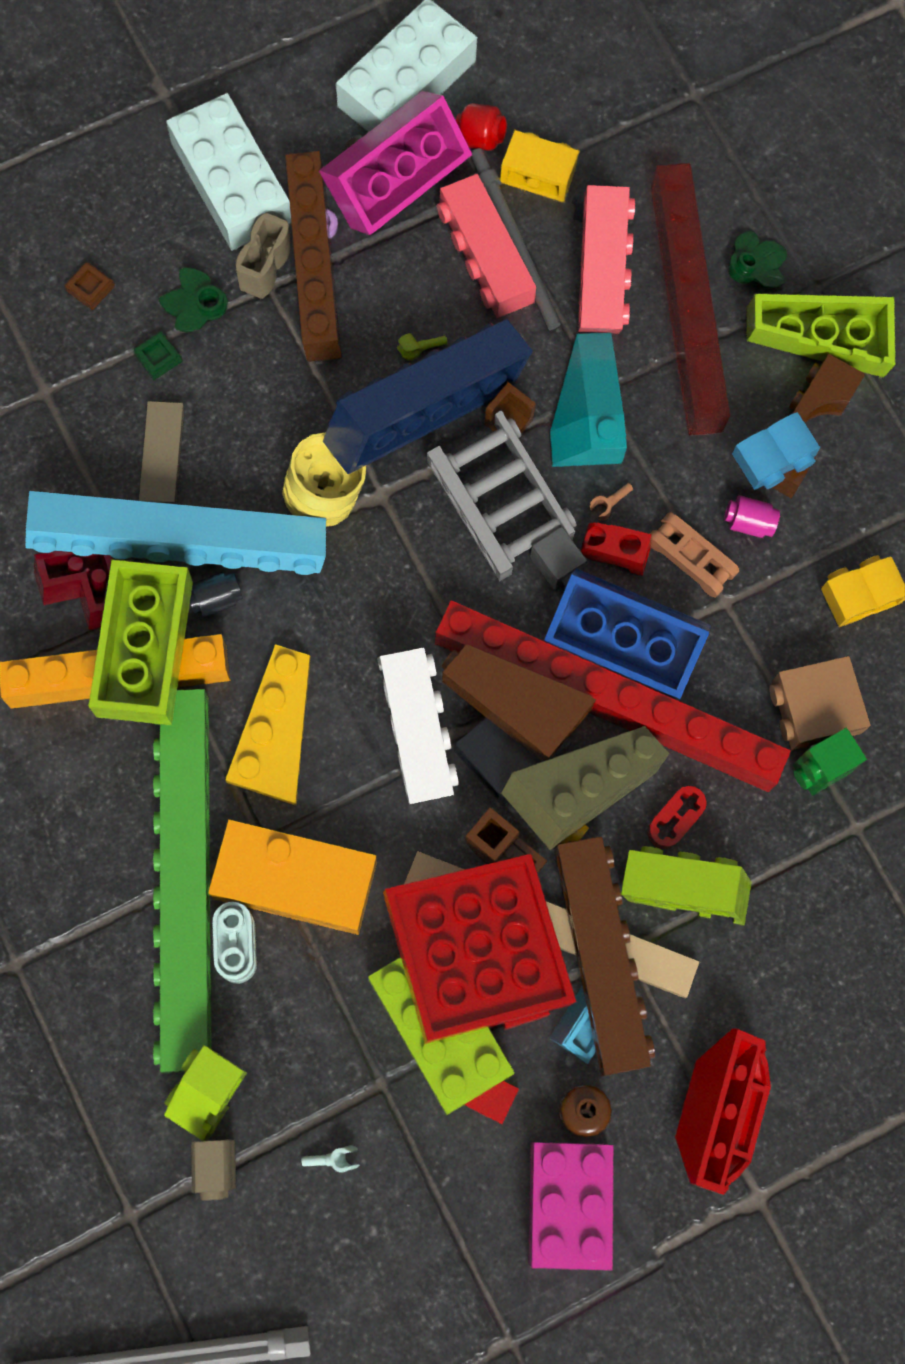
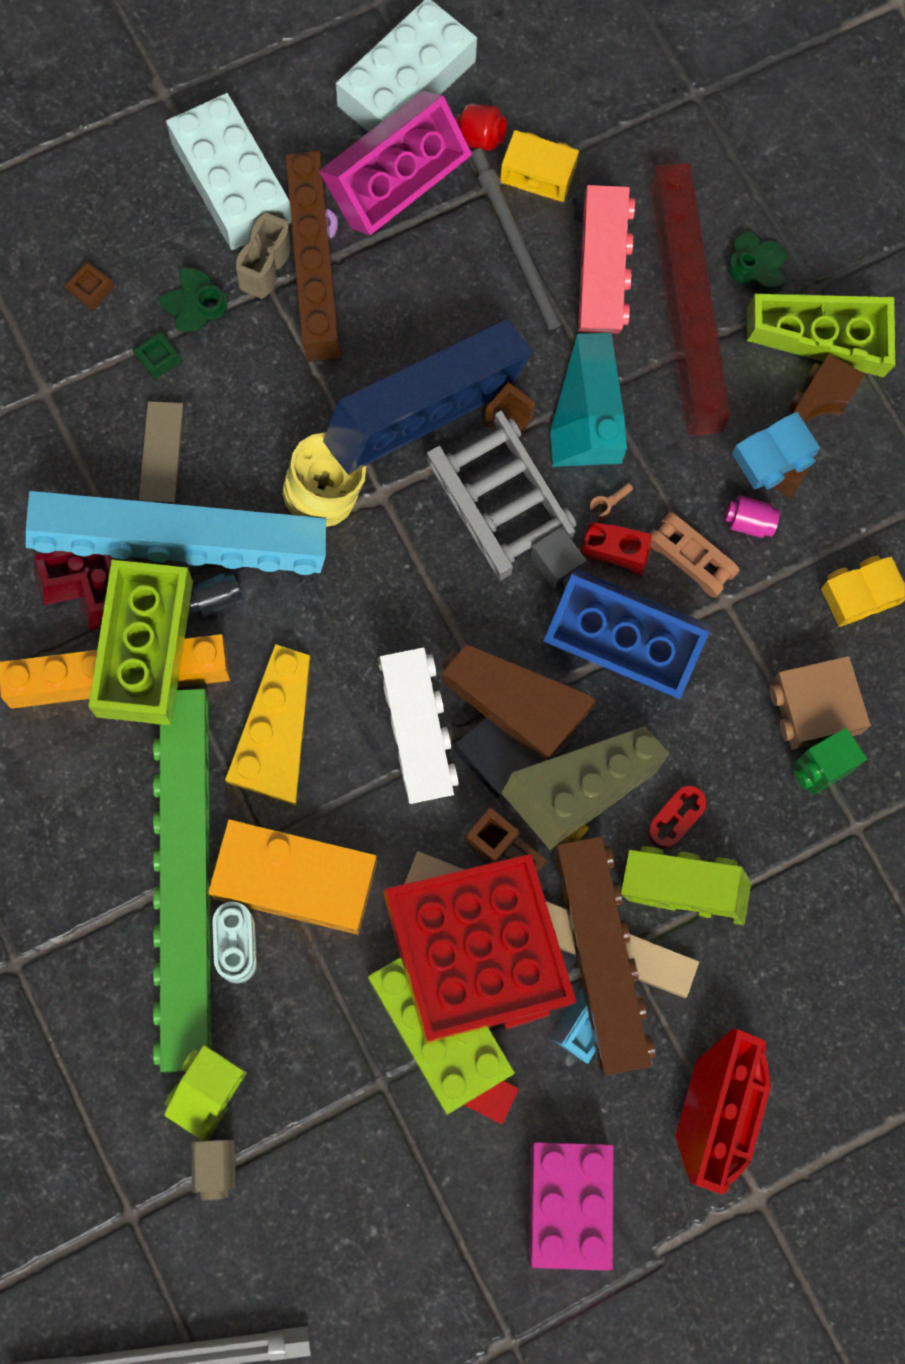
light aqua hand [302,1145,359,1172] -> none
lime hand [397,333,447,361] -> none
red brick [435,600,791,792] -> none
coral brick [437,174,536,318] -> none
reddish brown head [559,1085,612,1137] -> none

